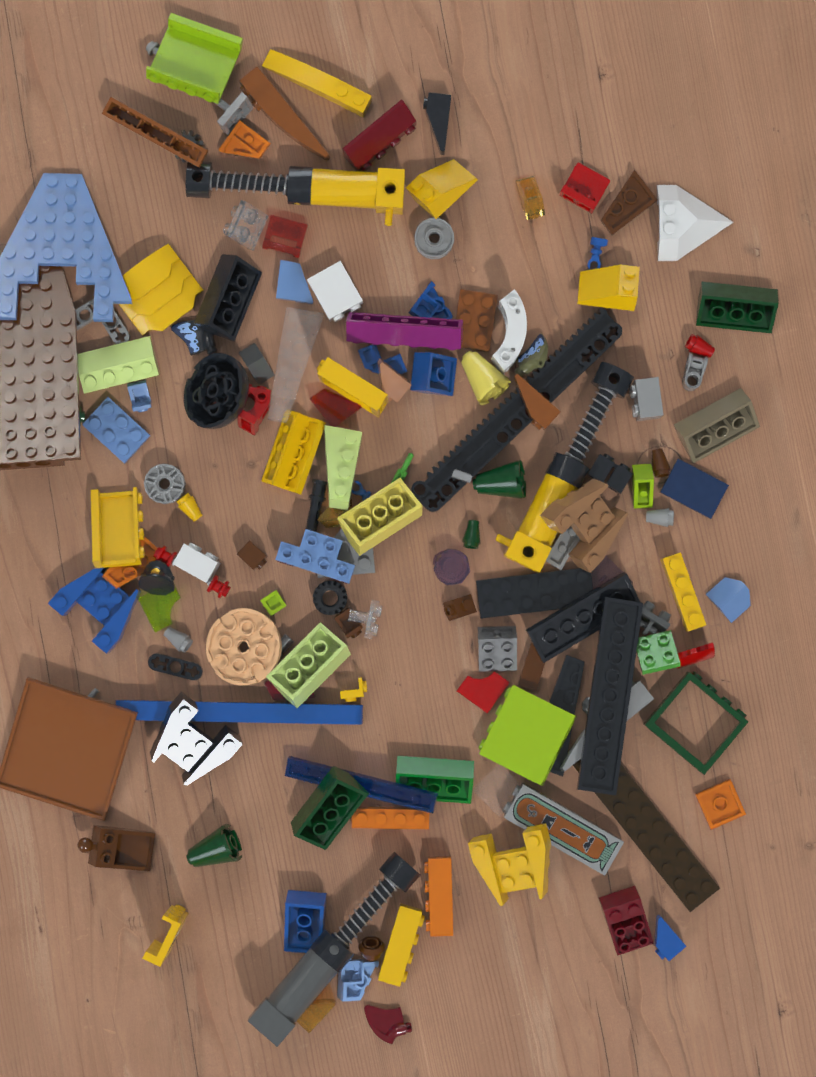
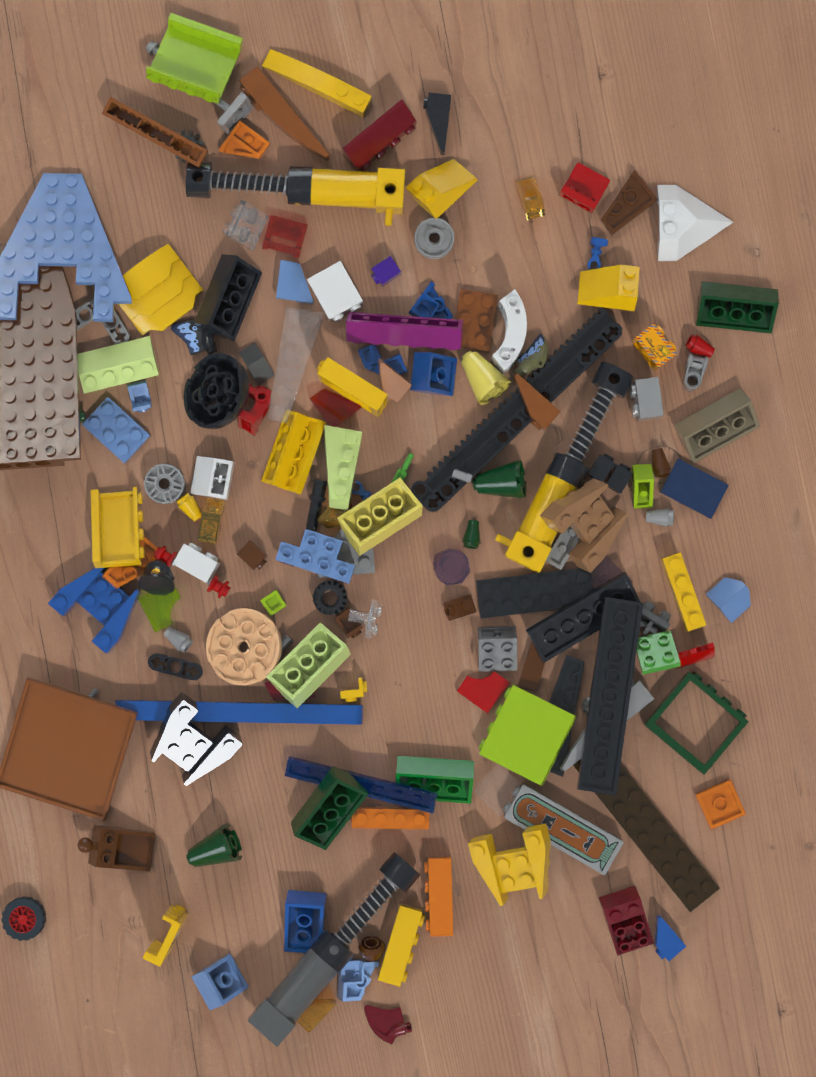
none -> black wheel [1,896,46,941]
none -> white slope [190,456,235,500]
none -> medium blue slope [191,954,249,1010]
none -> clear yellow slope [198,498,225,544]
none -> dark purple brick [371,256,401,287]
none -> light orange brick [632,323,677,372]

